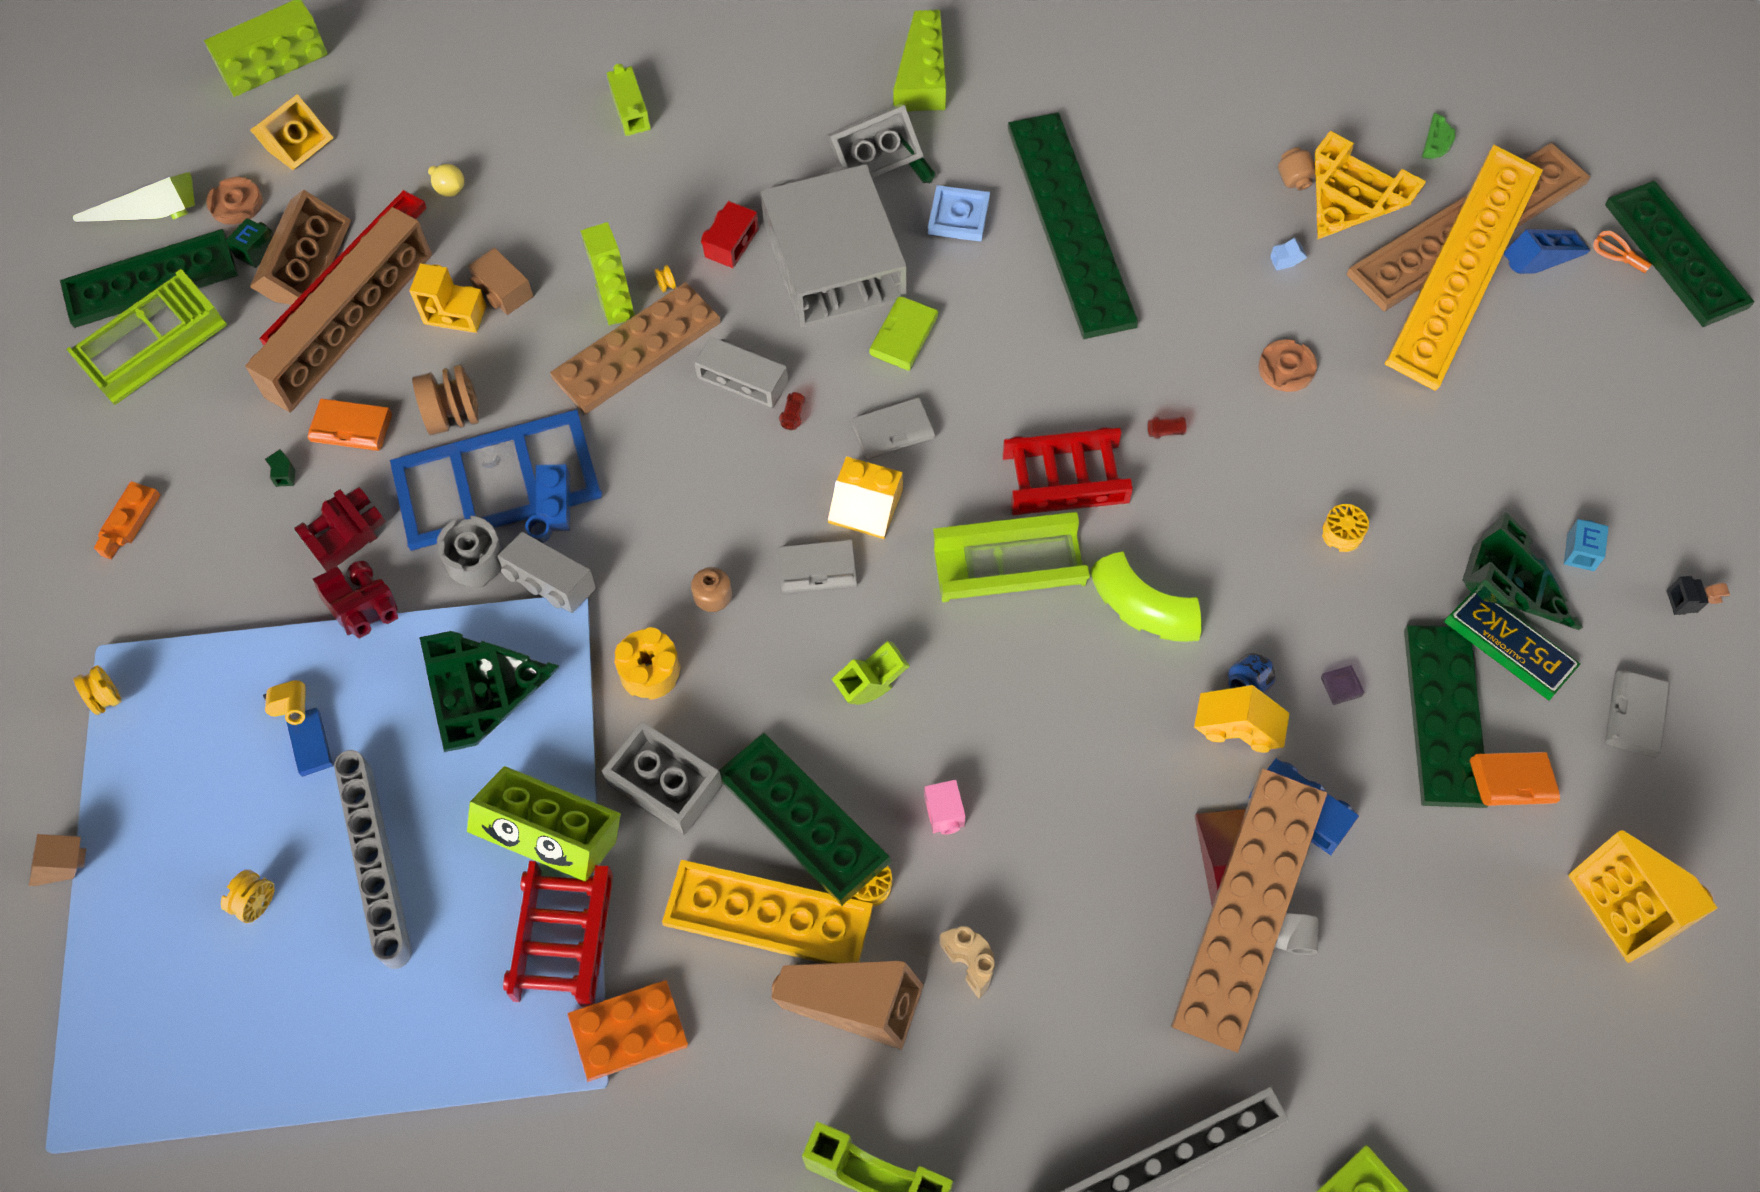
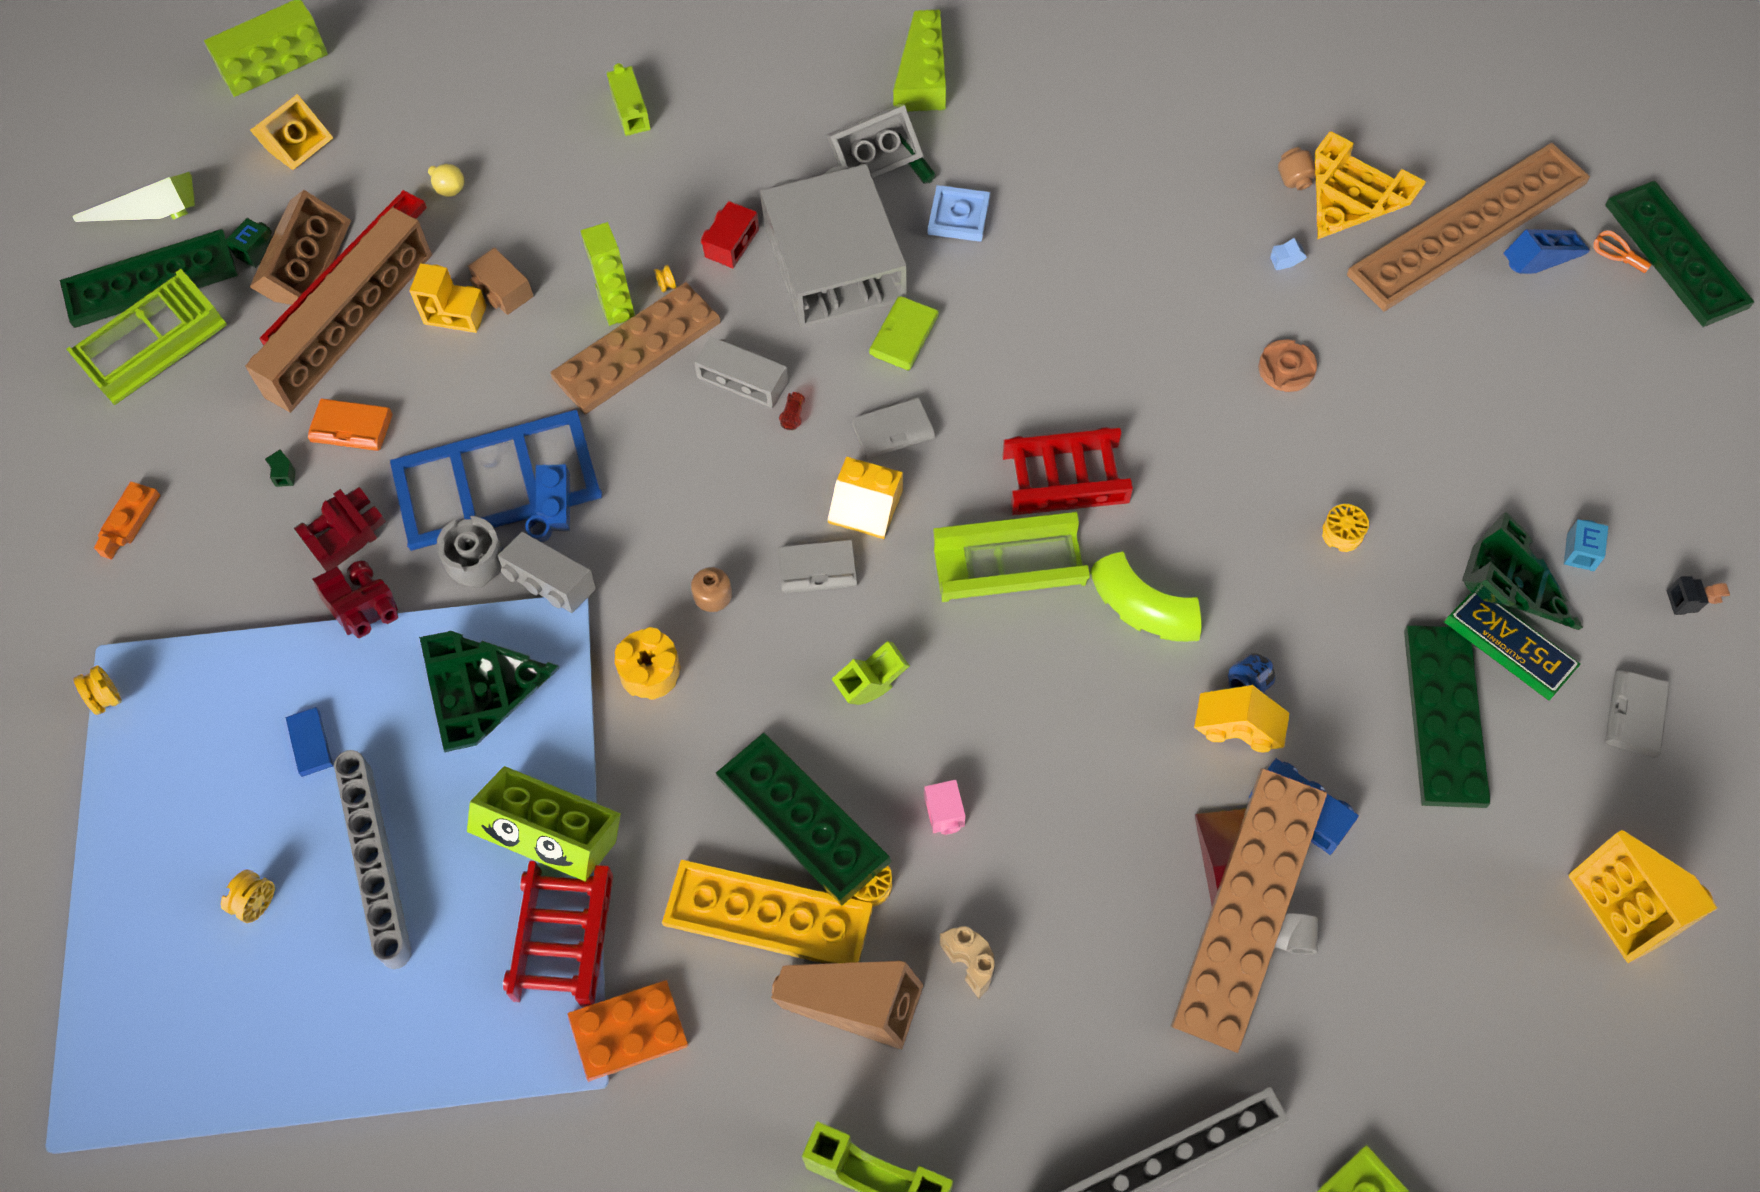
medium nougat slope [29,834,86,886] -> none
nougat tile [206,177,263,225] -> none
yellow piece [263,680,306,725] -> none
medium nougat wheel [412,364,479,436] -> none
light grey brick [602,721,723,835] -> none
dark green plate [1008,112,1138,340] -> none
clear red pin [1147,416,1186,440] -> none
clear purple tile [1321,665,1365,705] -> none
yellow plate [1384,145,1543,391] -> none
bright green tile [1421,113,1455,159] -> none
orange piece [1470,752,1560,806] -> none

